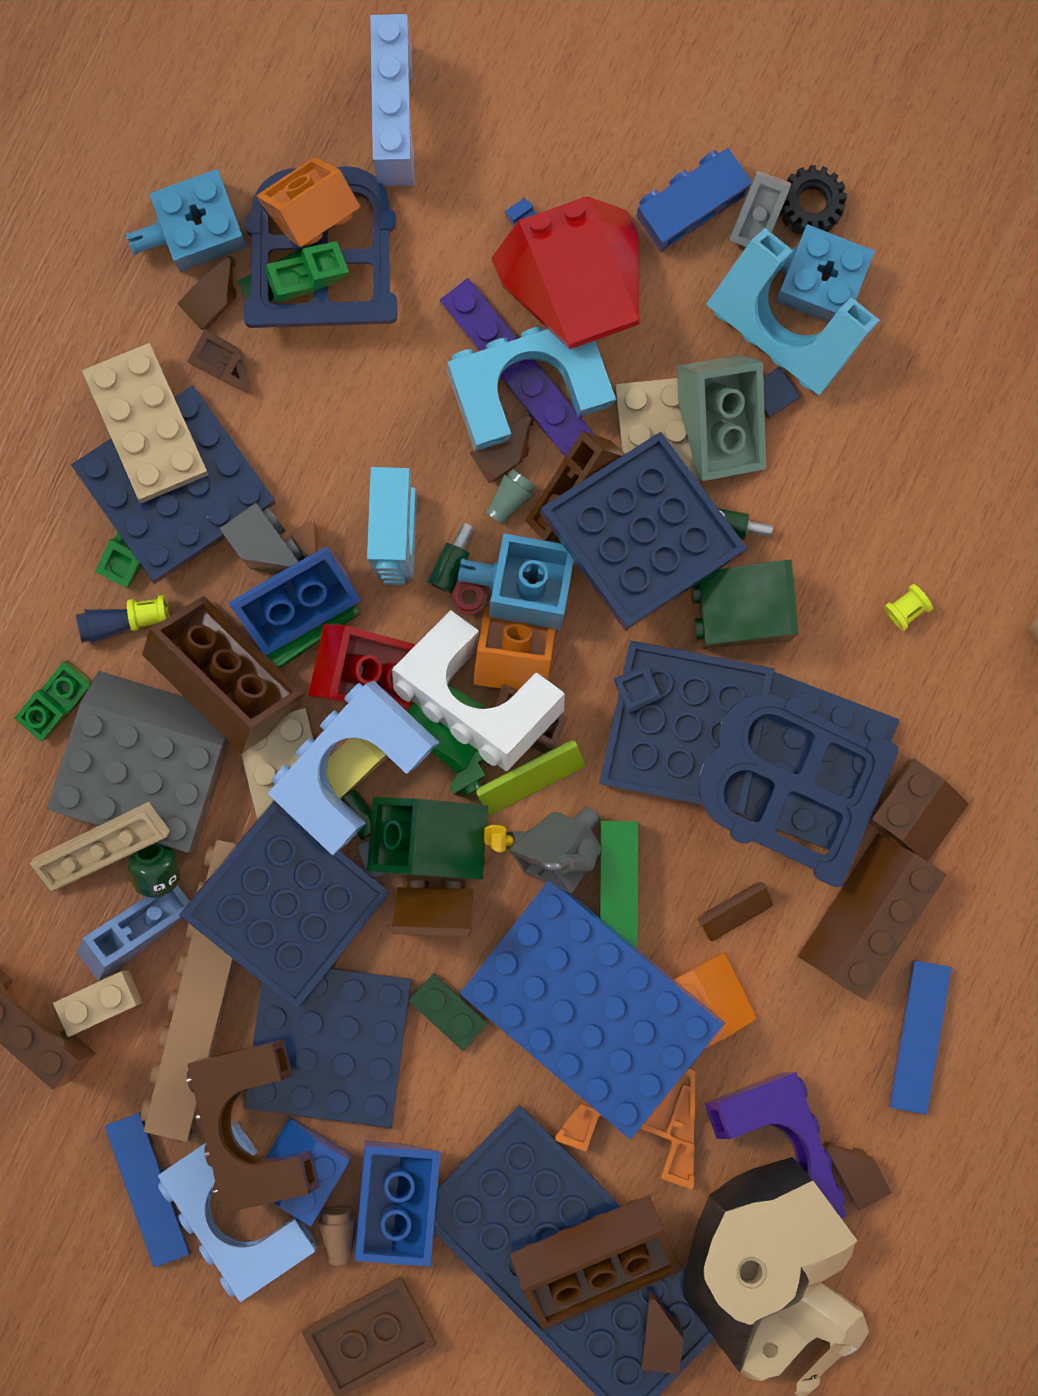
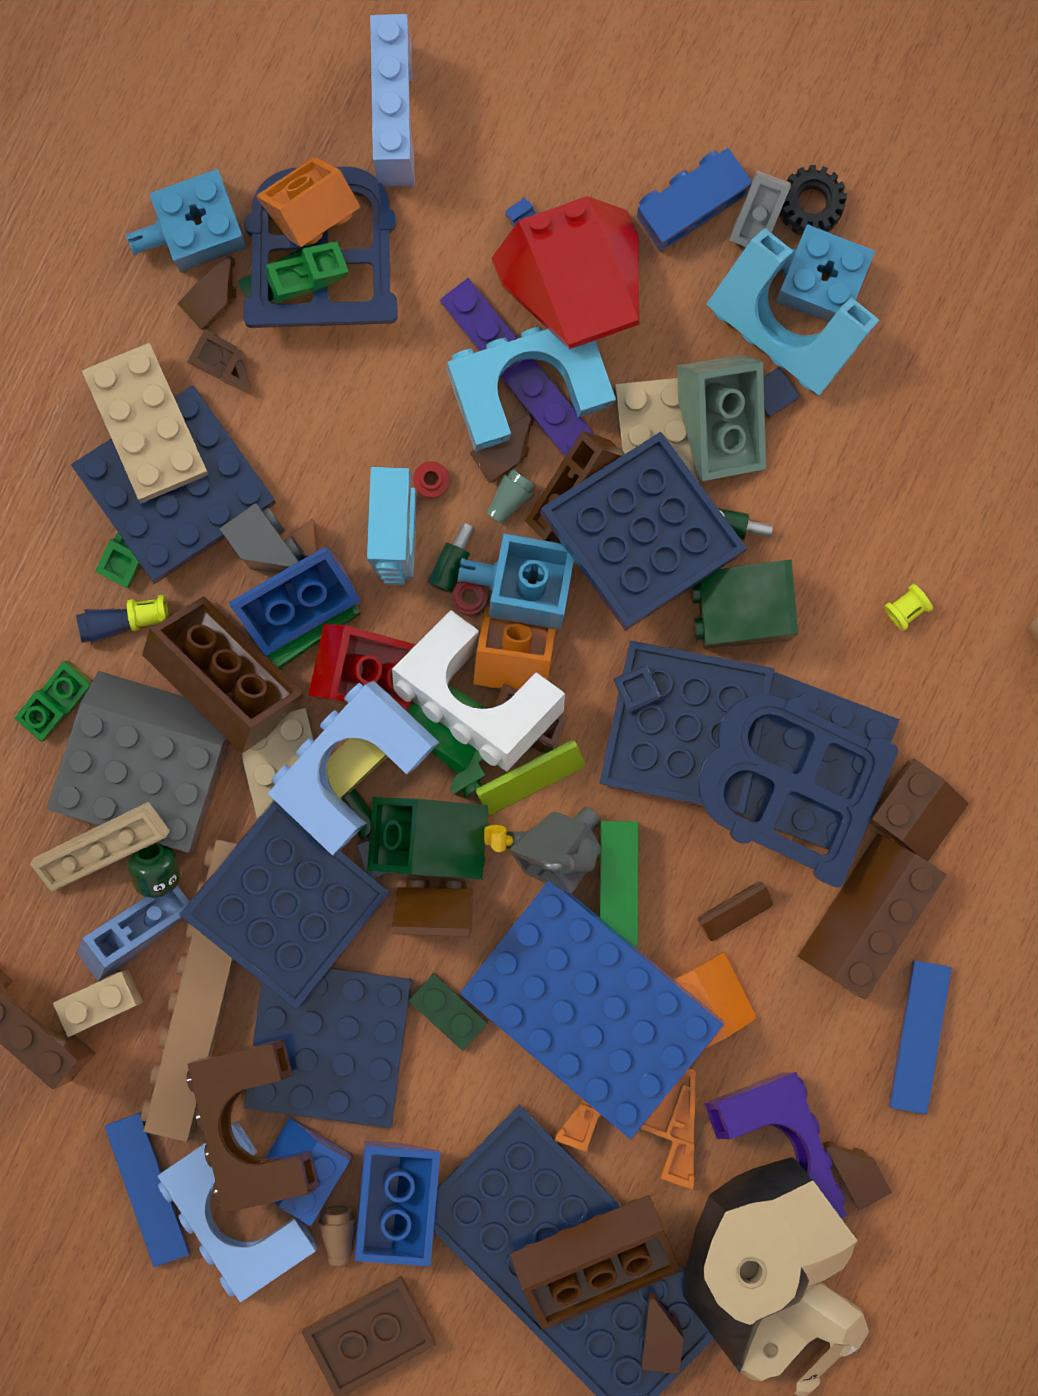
none -> red plate [413,462,450,498]

